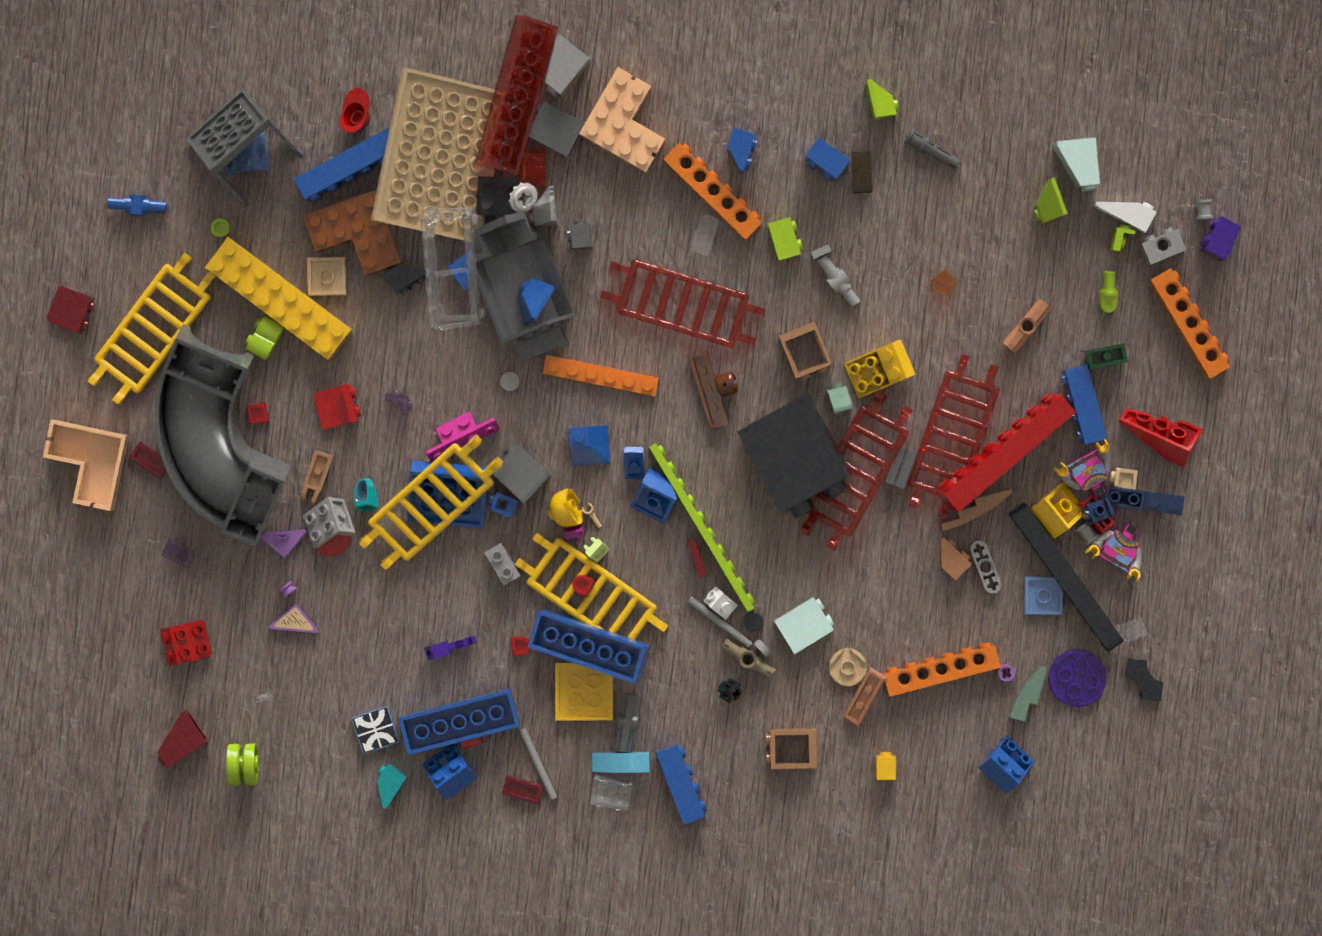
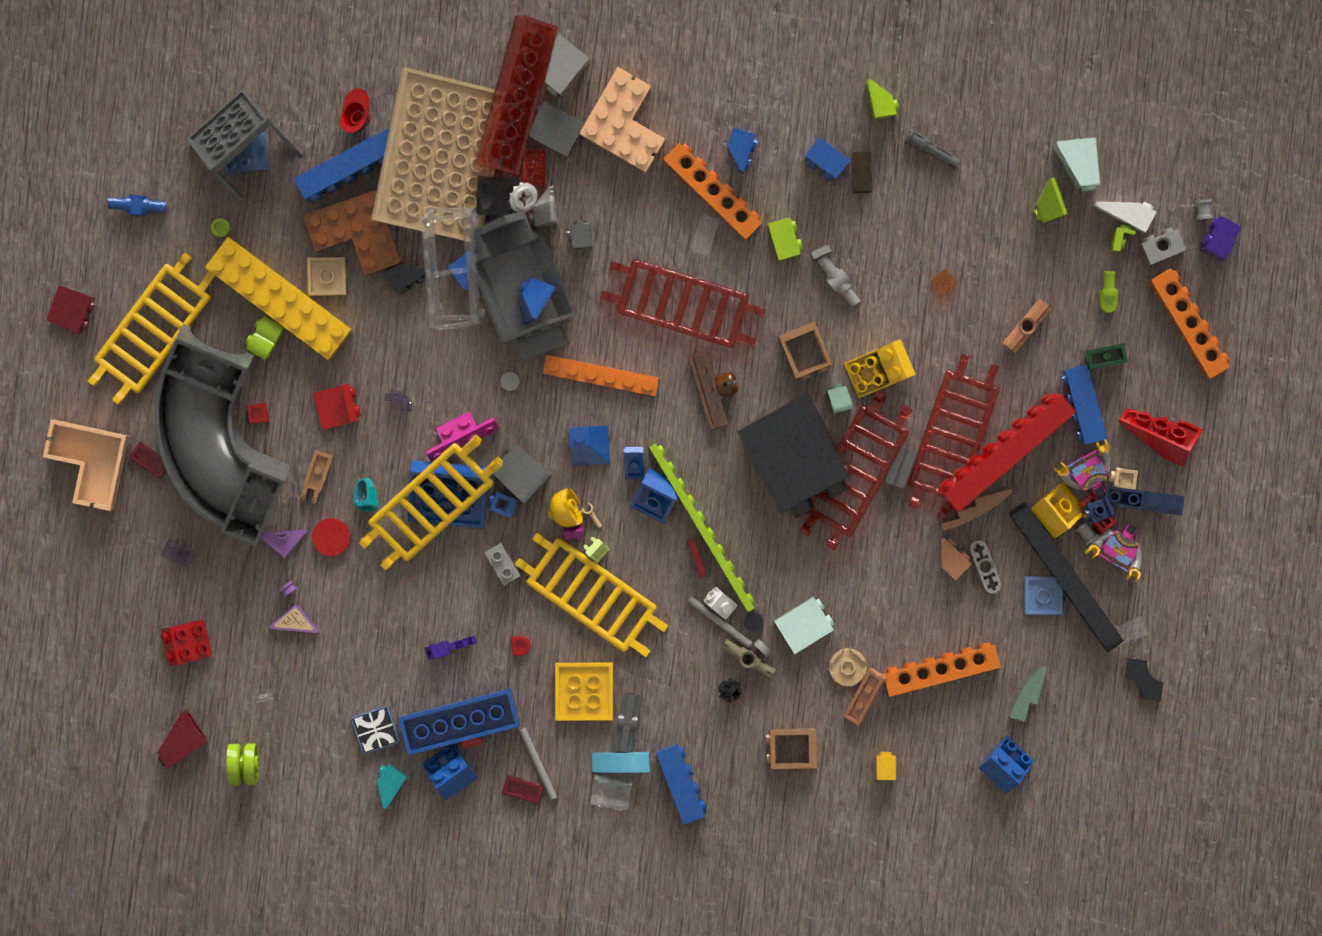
light grey bracket [303,497,355,548] -> none
blue brick [528,609,651,684] -> none
red tile [572,575,594,597] -> none
medium lavender bush [997,664,1015,682] -> none
dark purple tile [1048,649,1107,707] -> none

